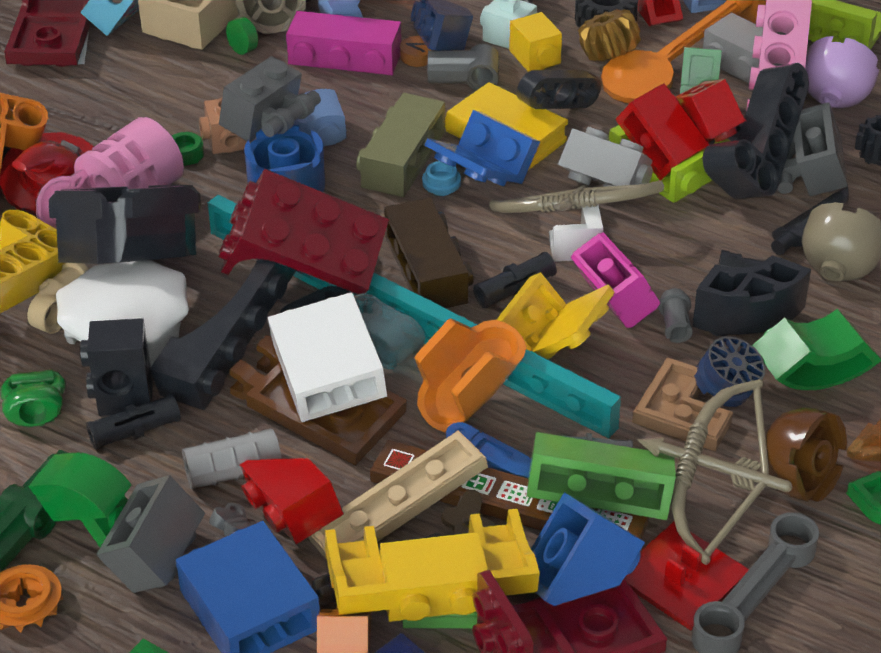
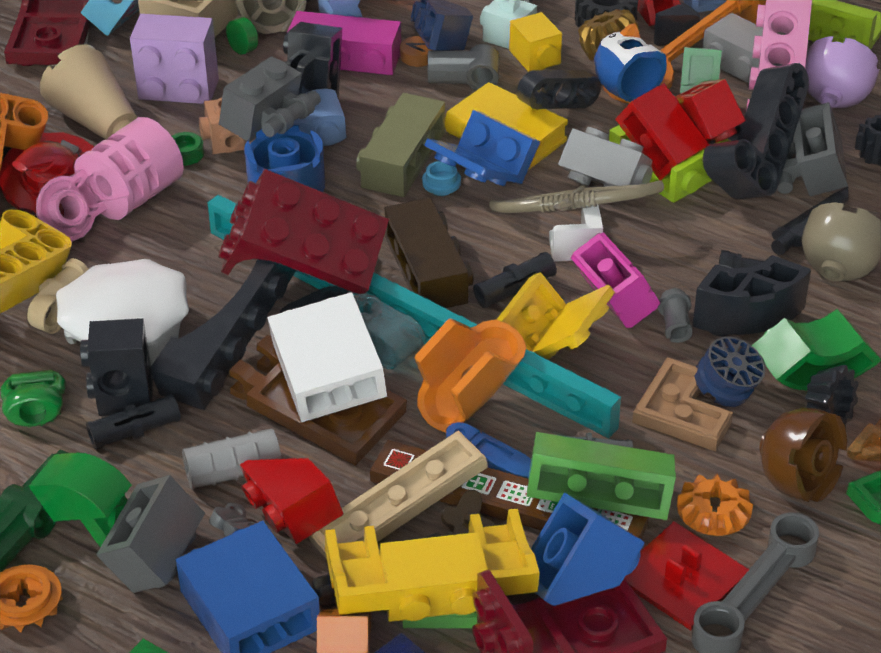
black piece [49,185,201,264] -> none
dark tan piece [637,379,792,565] -> none
none -> tan cone [40,44,137,140]
none -> lavender brick [130,14,219,104]
none -> black brick [283,22,342,99]
none -> blue piece [594,23,667,102]
none -> black slope [654,3,700,46]
none -> orange gear [677,473,753,536]
none -> black piece [805,365,859,427]

